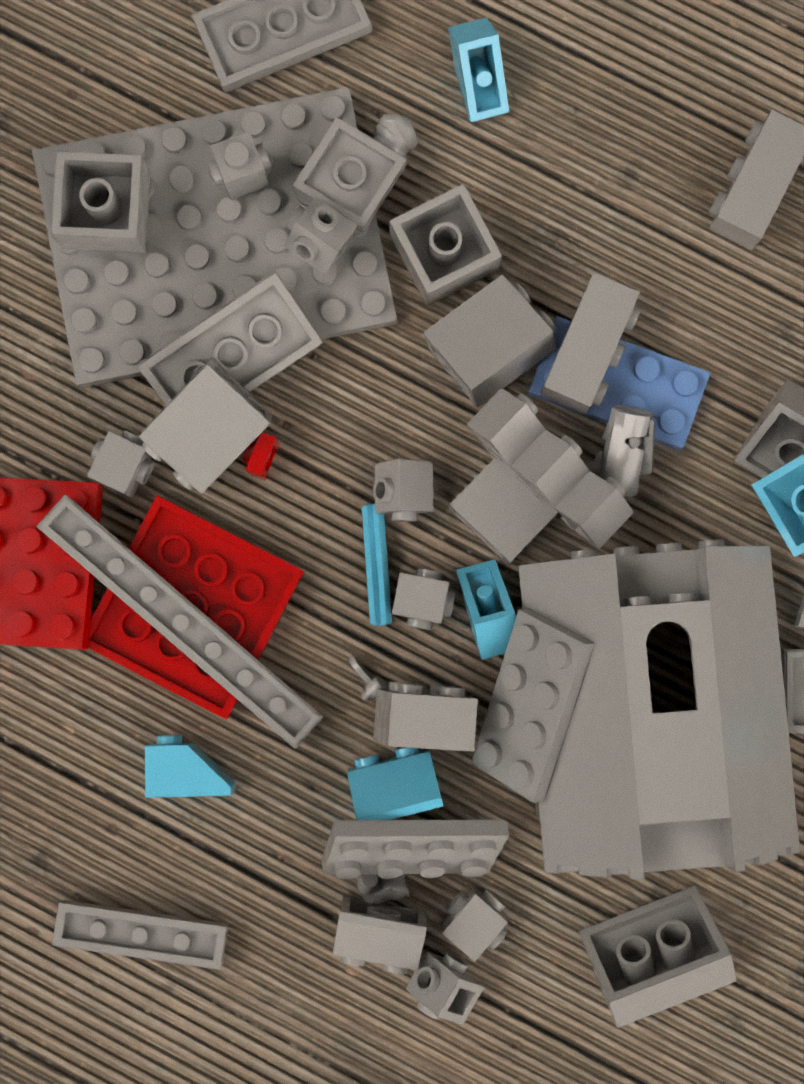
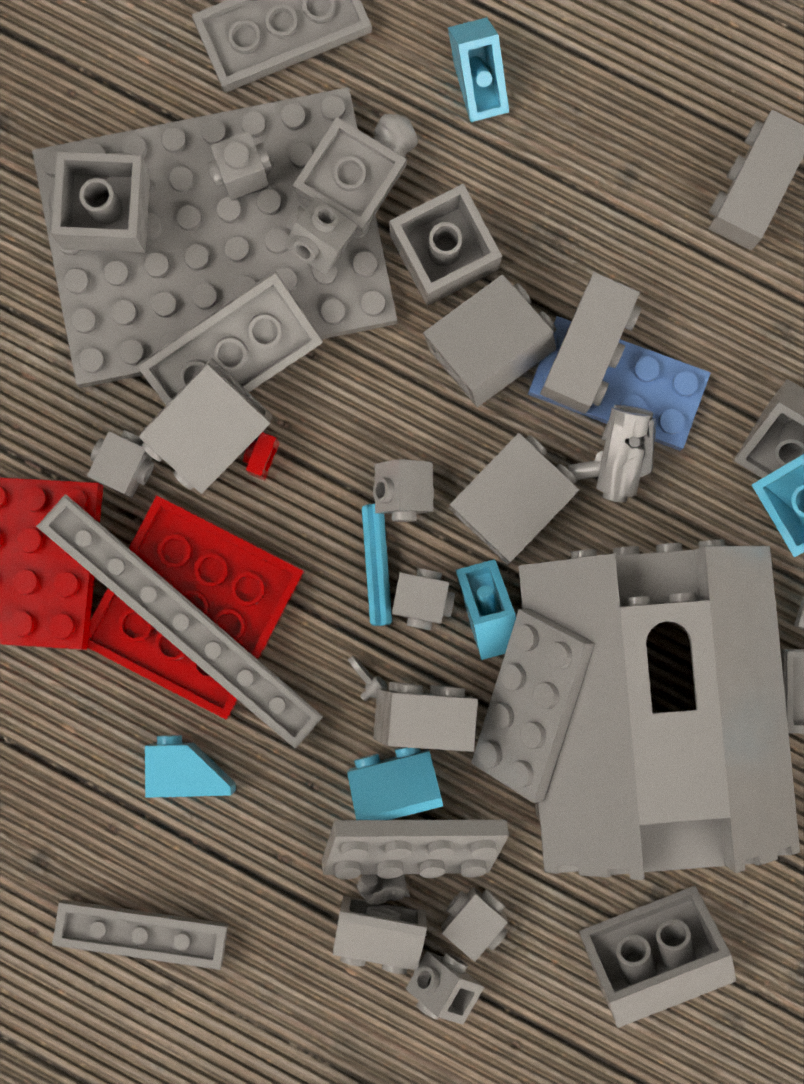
light grey brick [466,388,634,549] -> none

